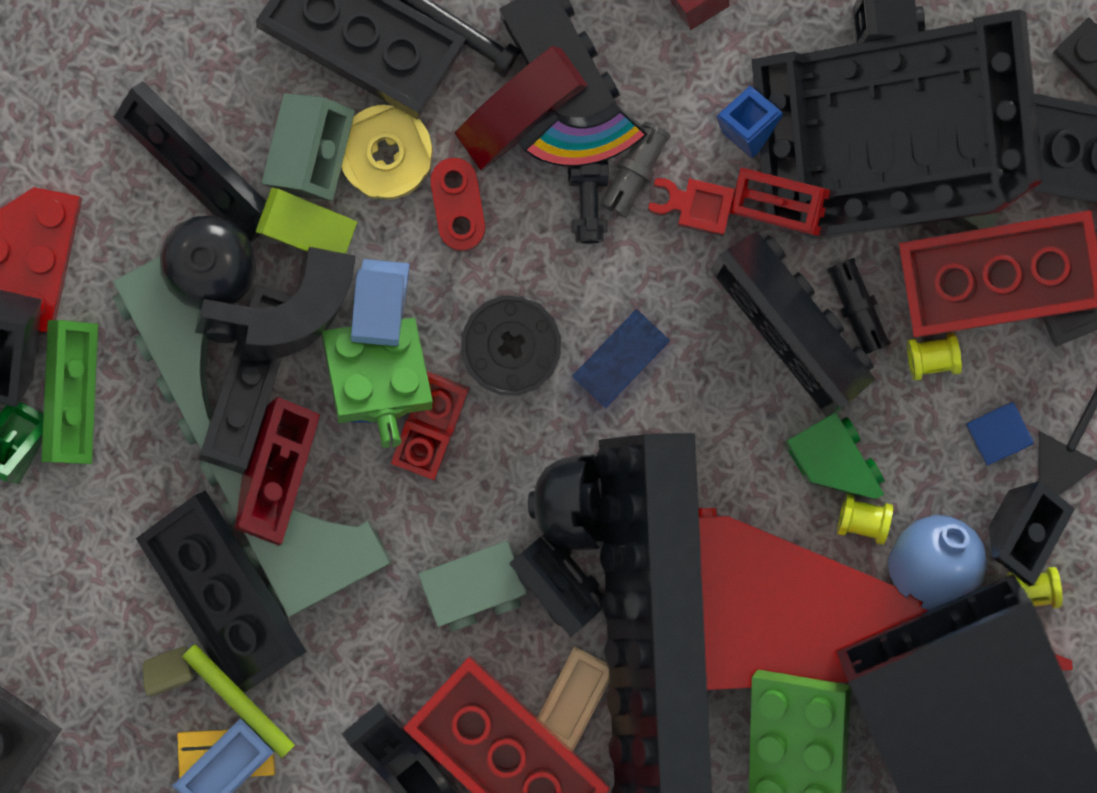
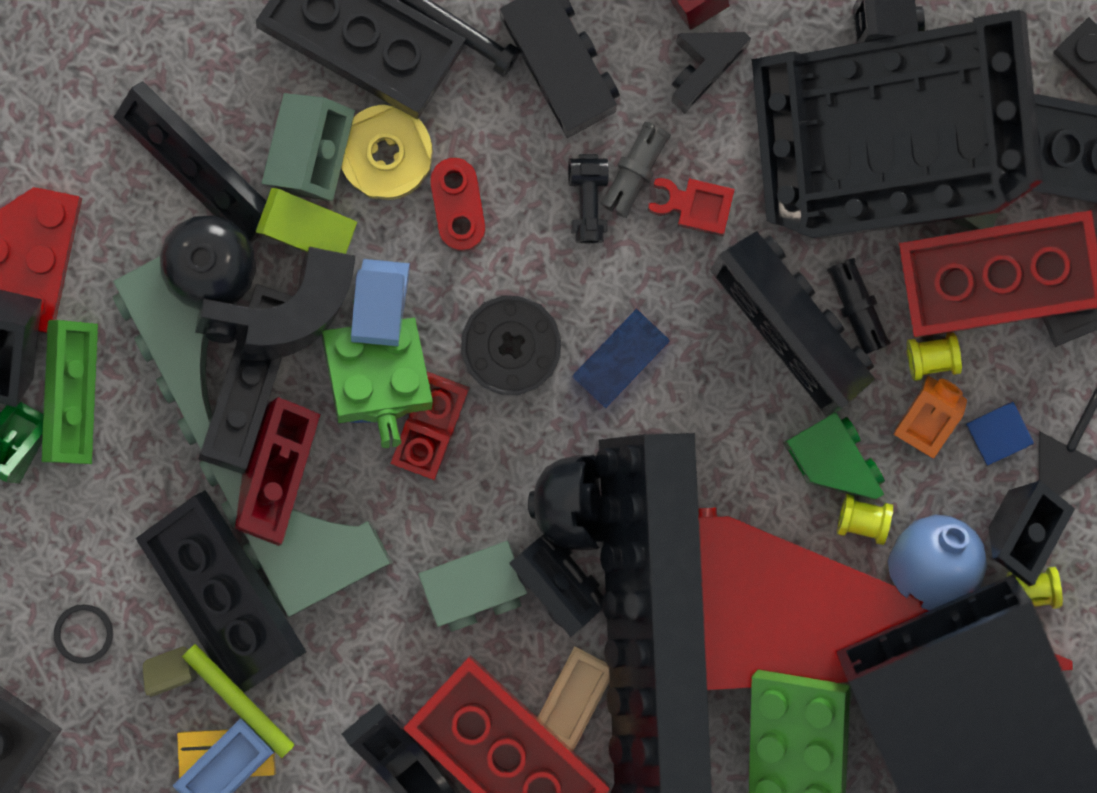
dark red slope [454,46,588,171] -> none
tile [518,101,648,167] -> none
blue slope [716,86,783,158] -> none
red tile [729,167,831,236] -> none
none -> black piece [54,604,113,663]
none -> black slope [671,32,751,114]
none -> orange bracket [893,376,967,459]

